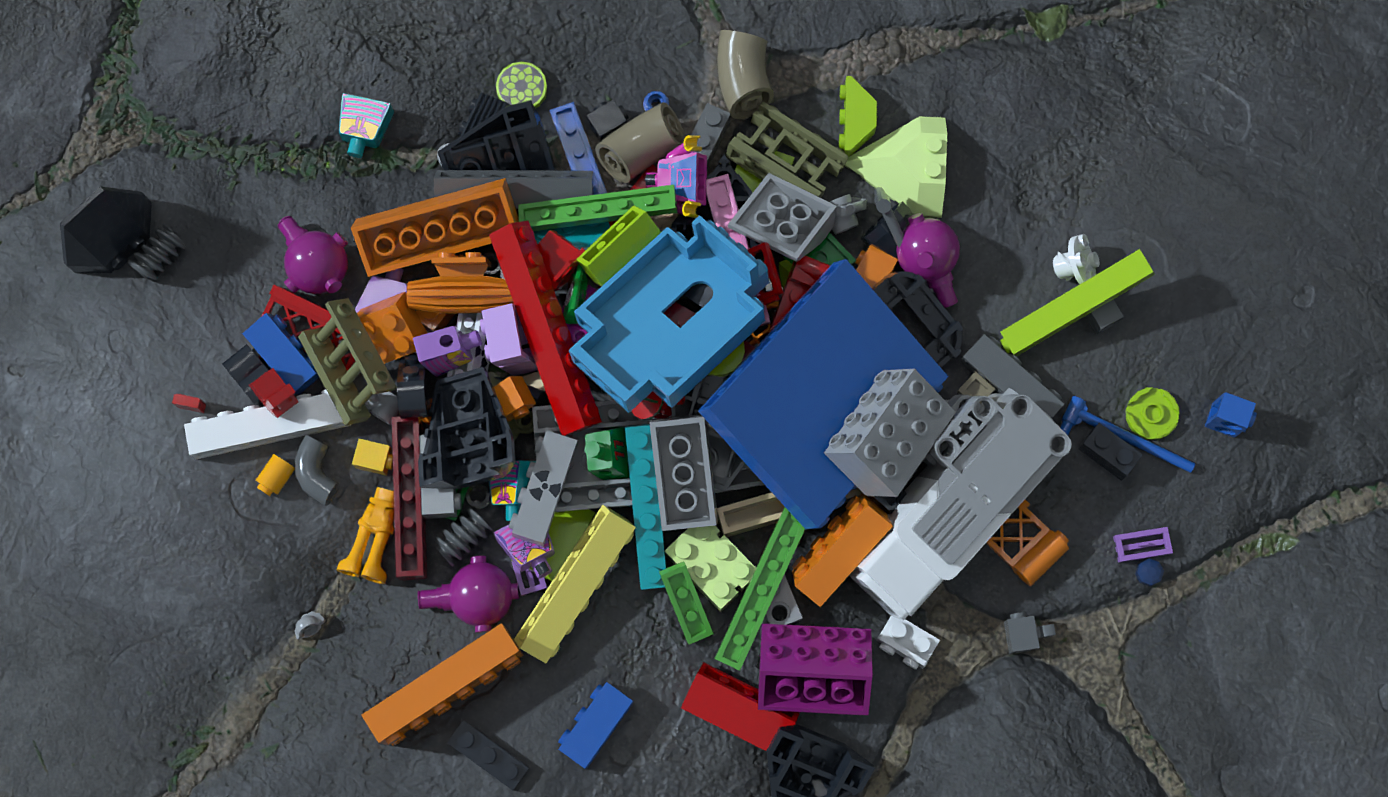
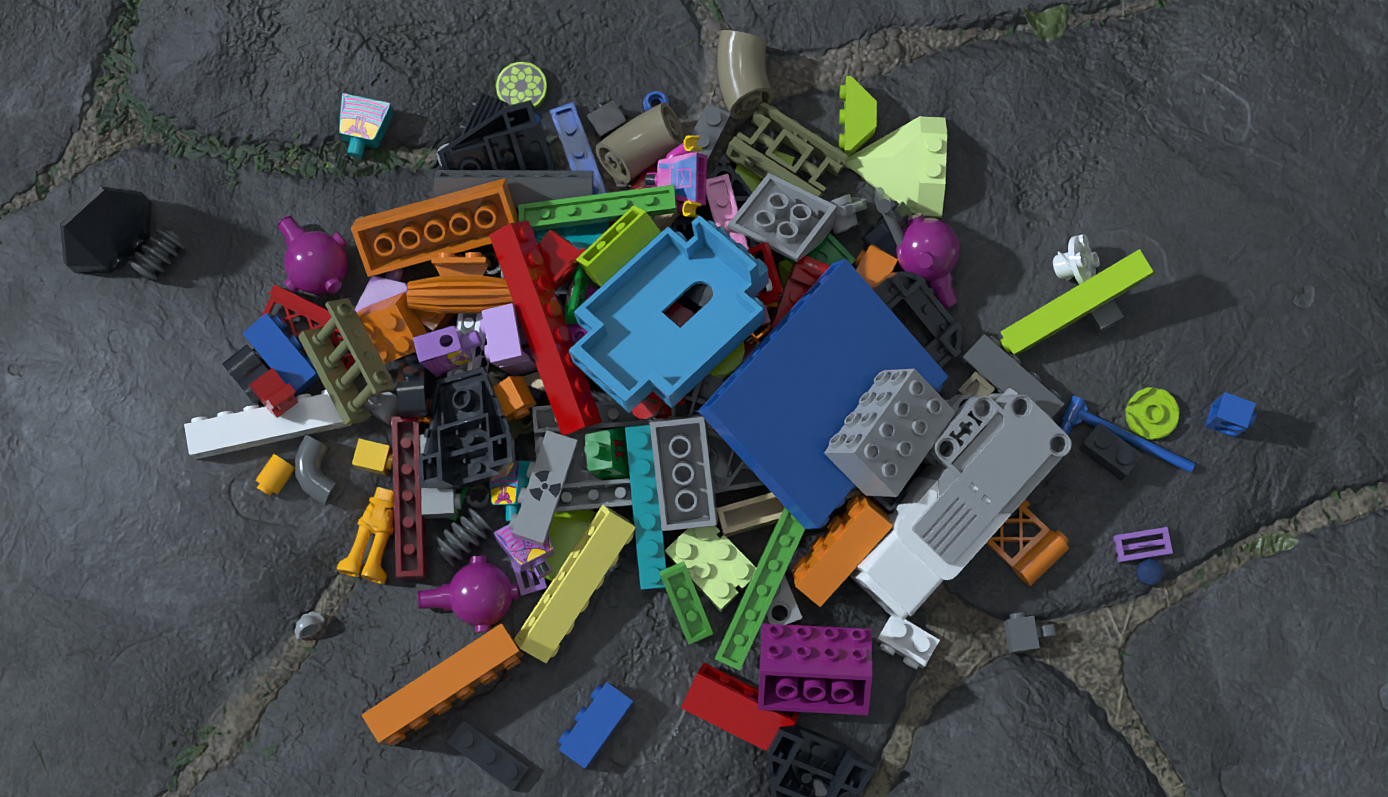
red tile [172,393,206,413] -> none

